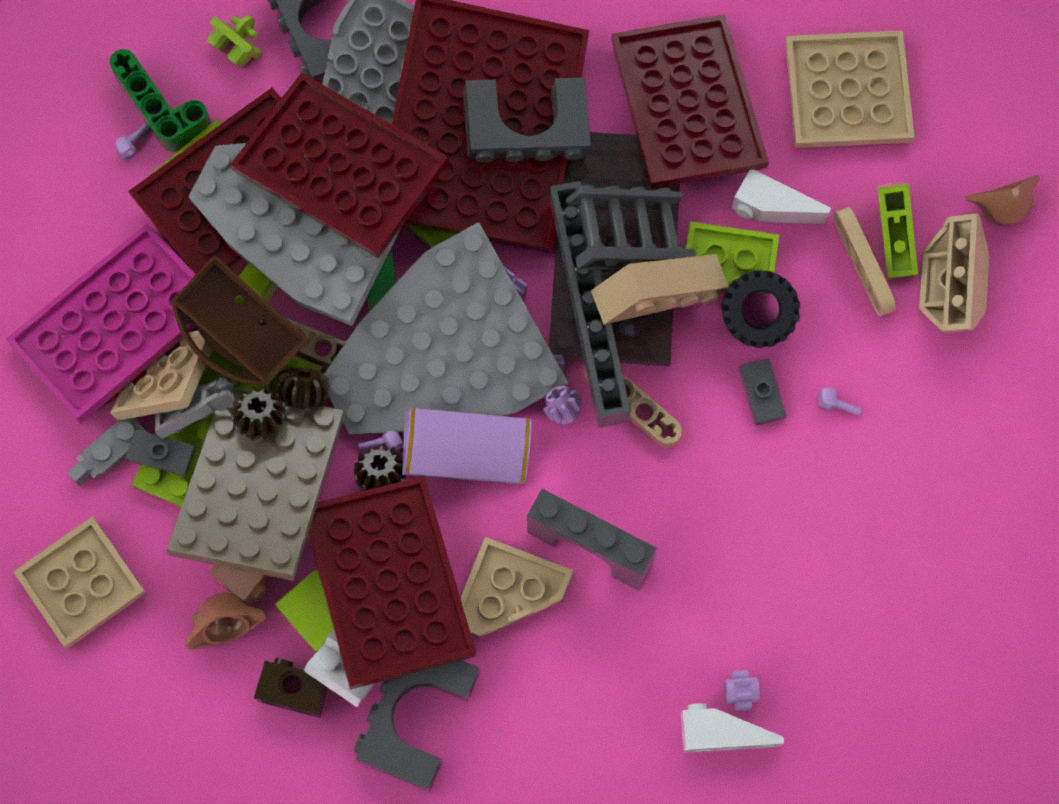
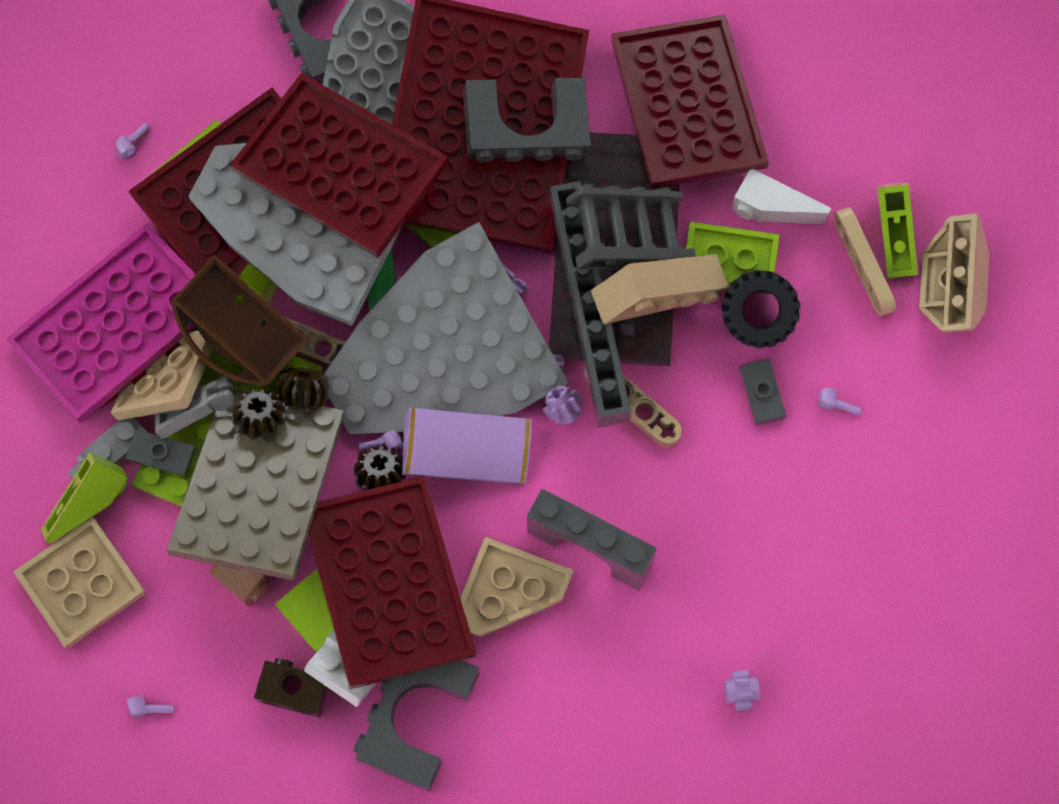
green beam [109,49,212,152] -> none
nougat hat [185,592,266,650] -> none
lime hips [207,15,263,68] -> none
white slope [681,703,784,753] -> none
tan plate [785,30,915,148] -> none
nougat hat [965,175,1040,225] -> none
none -> lime slope [41,451,127,543]
none -> lavender hand [127,696,174,717]

